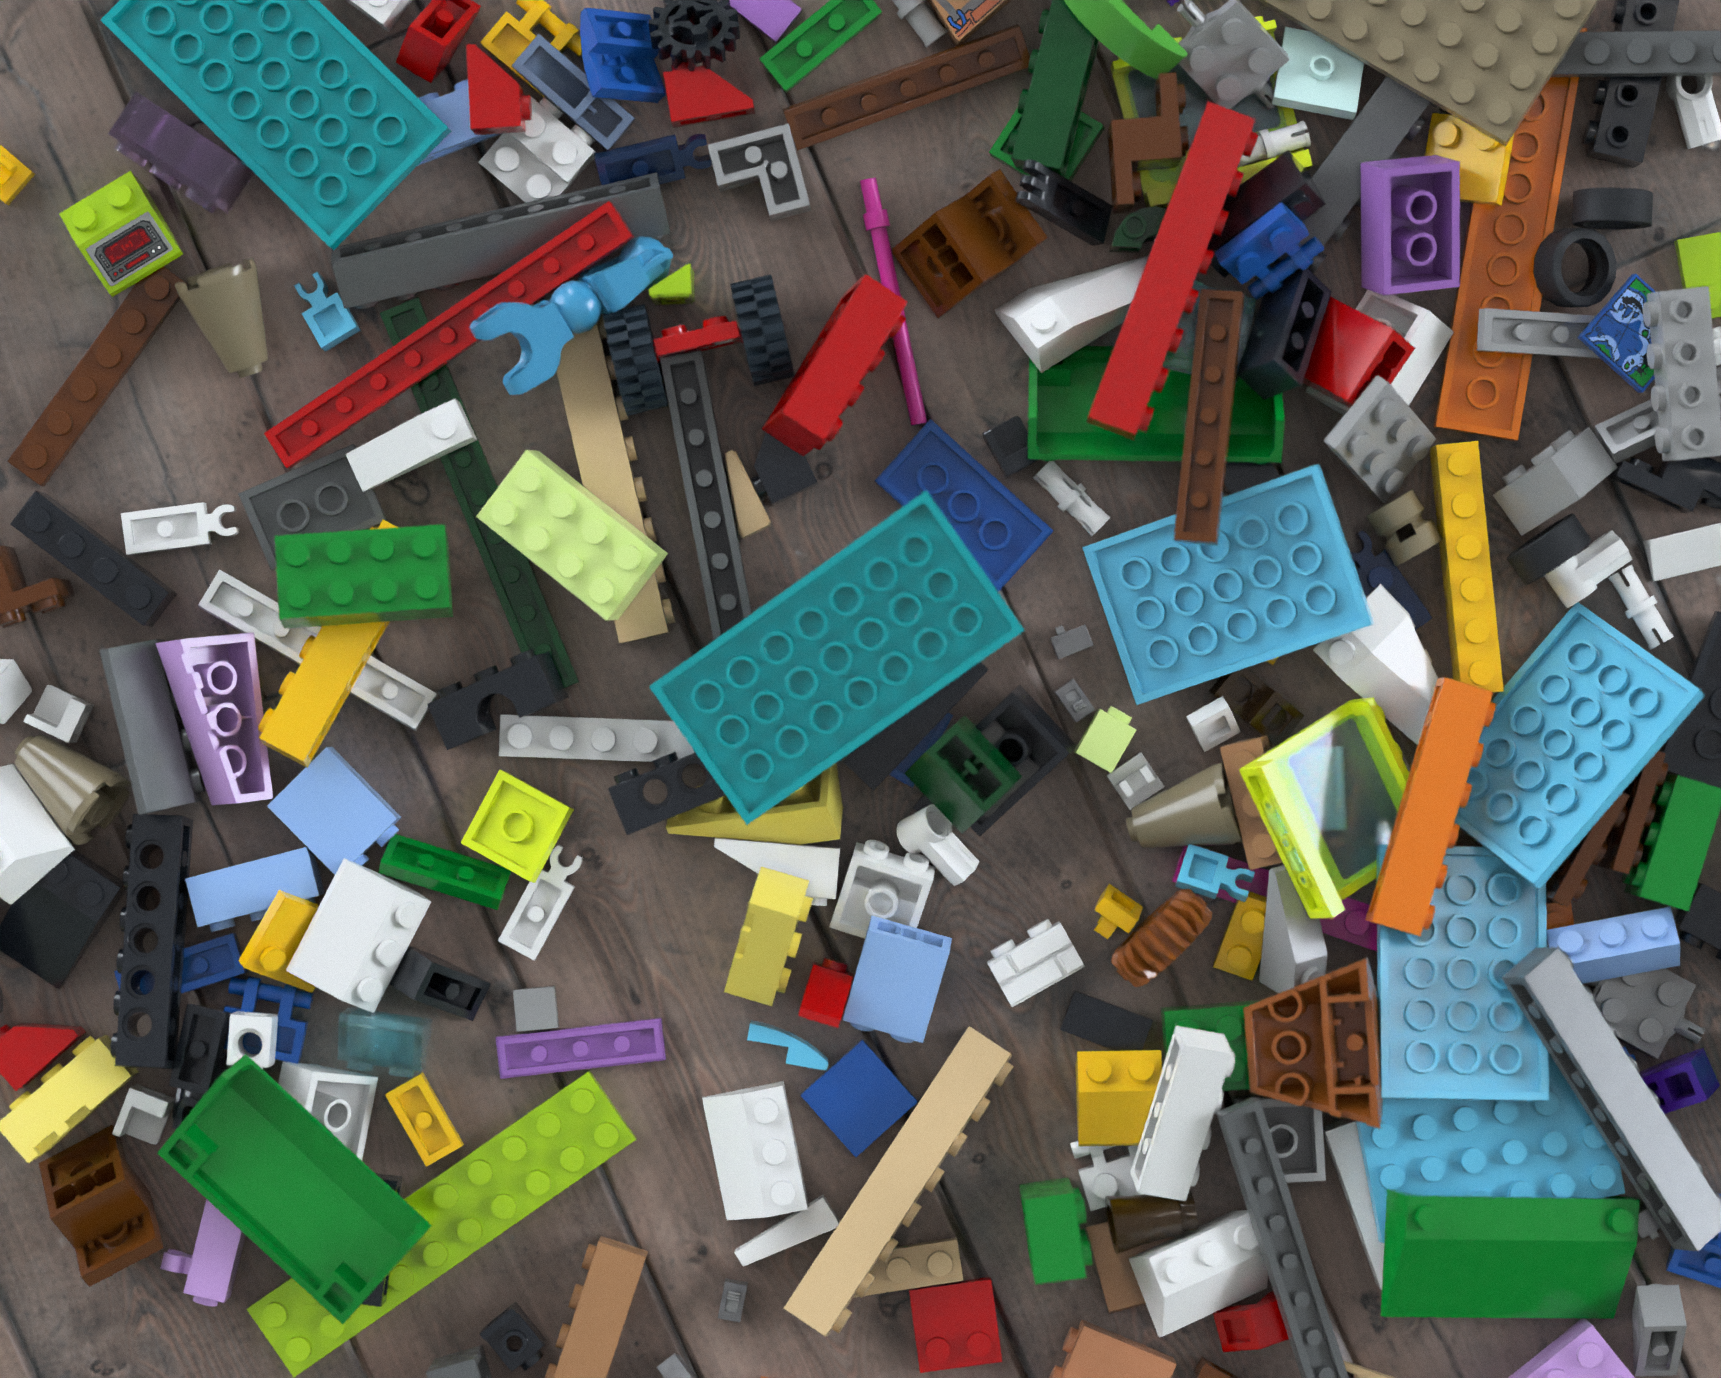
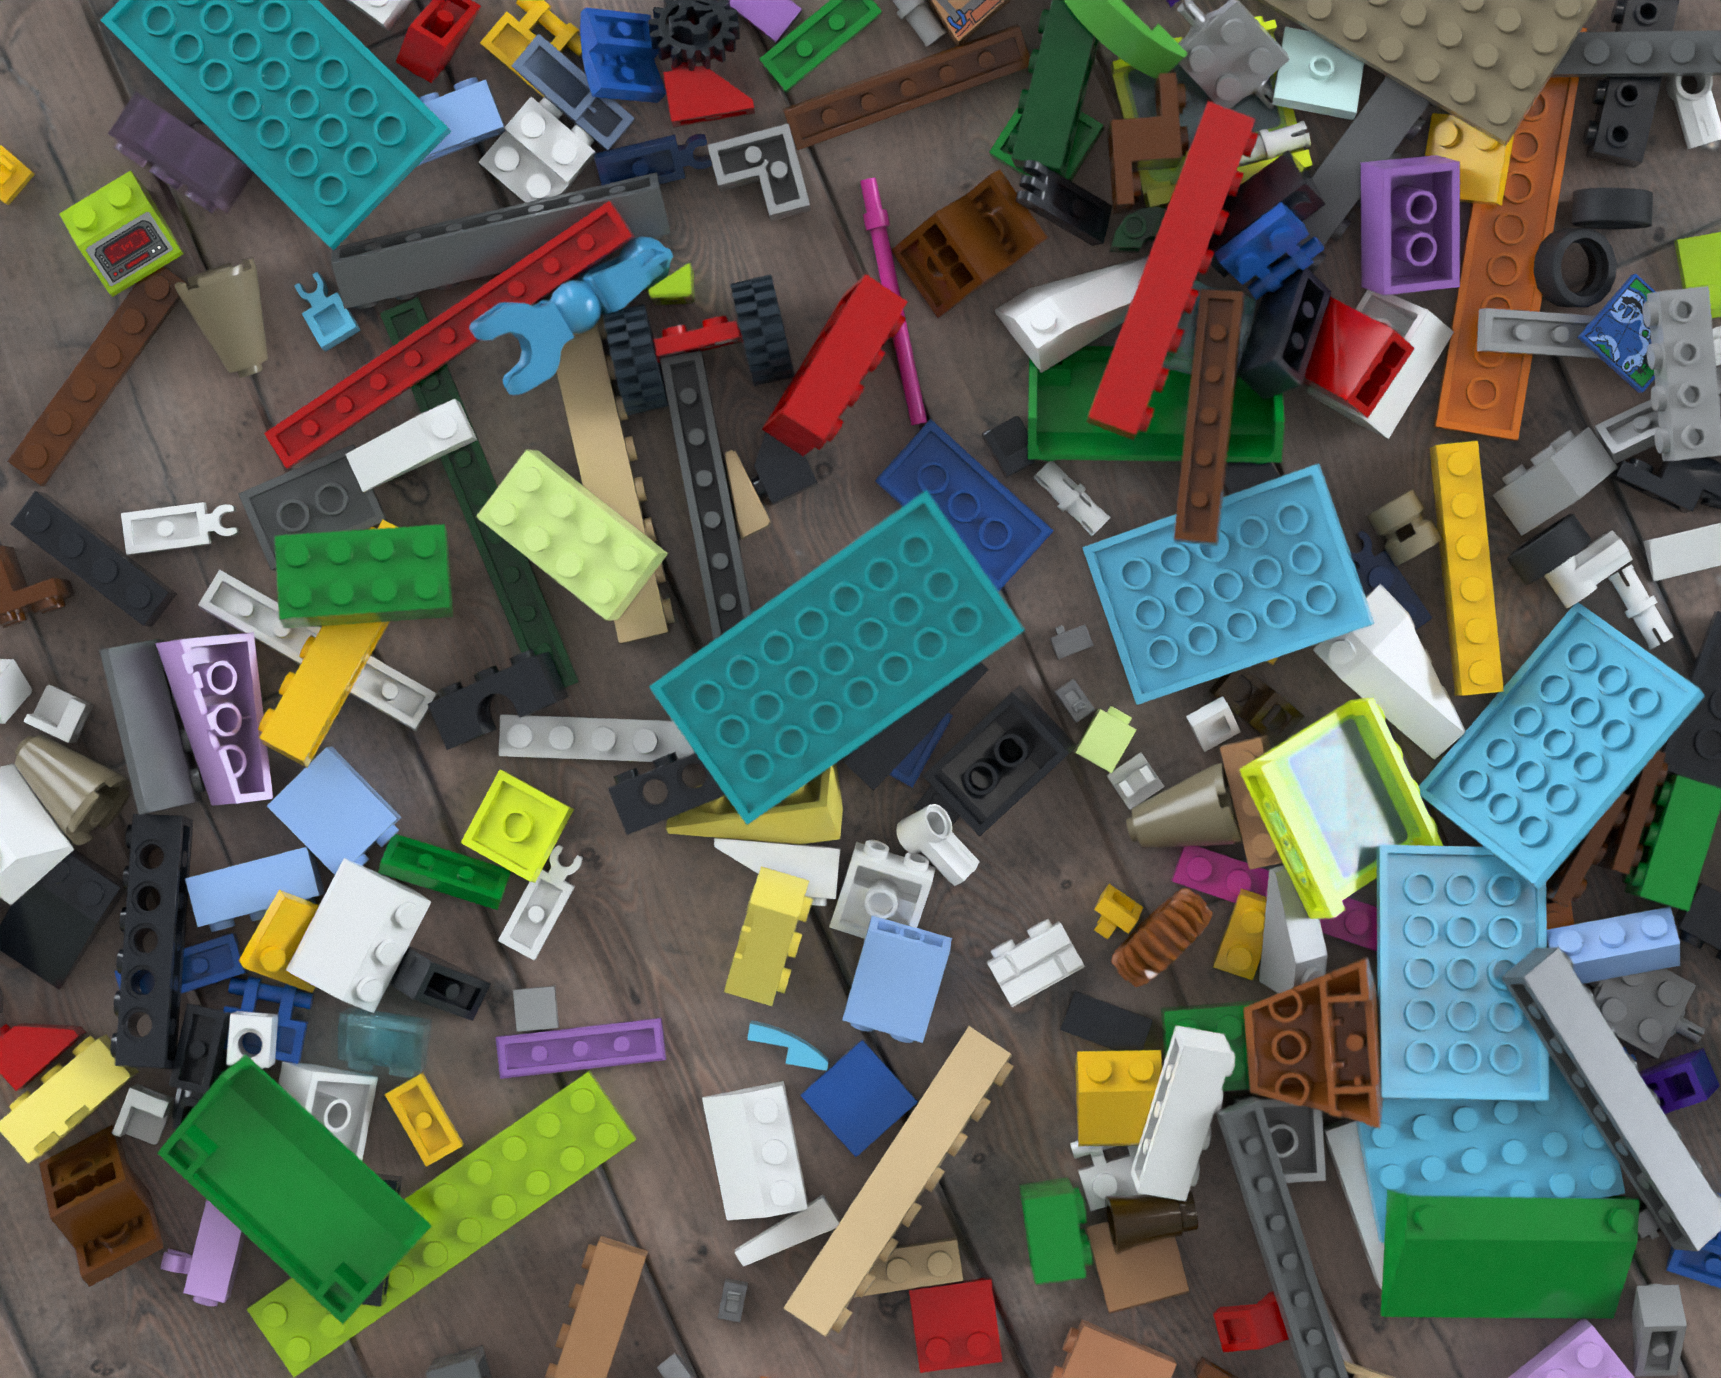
red slope [466,44,532,135] -> none
black brick [480,1302,547,1372] -> none
red slope [798,957,853,1028] -> none
dark green slope [904,715,1022,834] -> none
white slope [1128,1210,1268,1337] -> none
medium azure plate [1175,844,1255,902] -> none
light grey plate [1324,375,1436,503] -> none
orange brick [1365,677,1496,936] -> none

